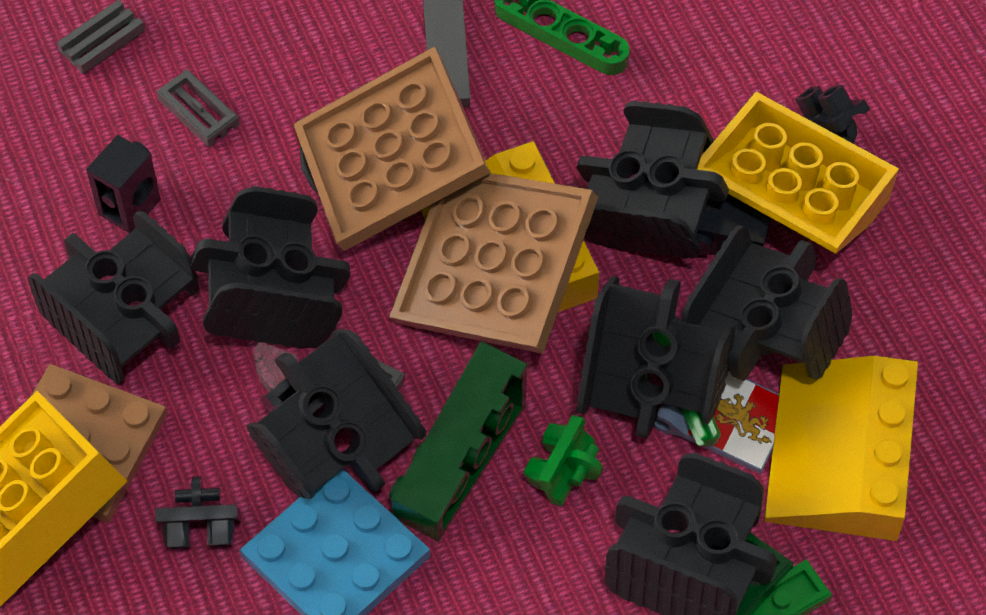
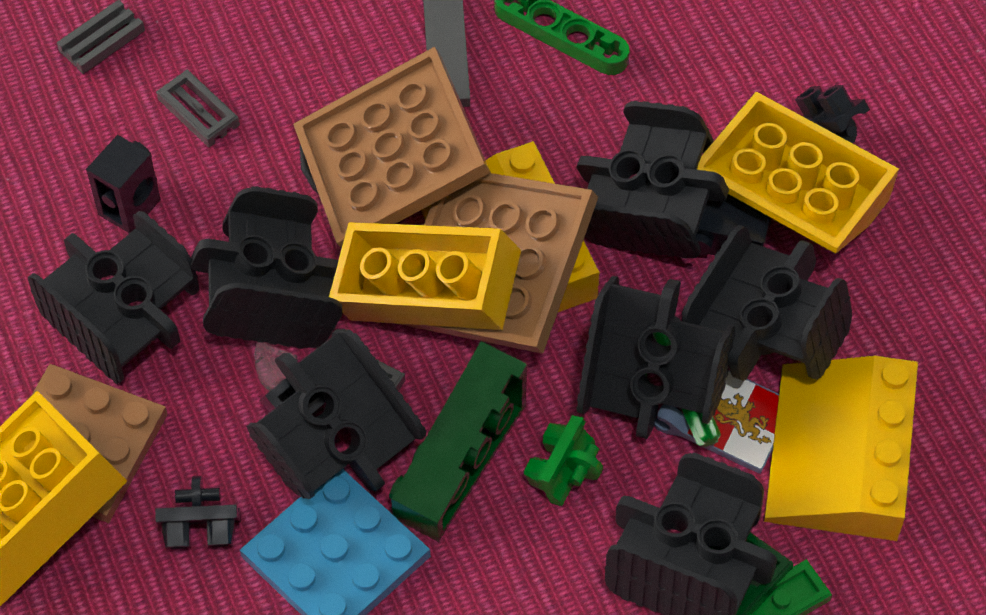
none -> yellow brick [329,222,521,330]

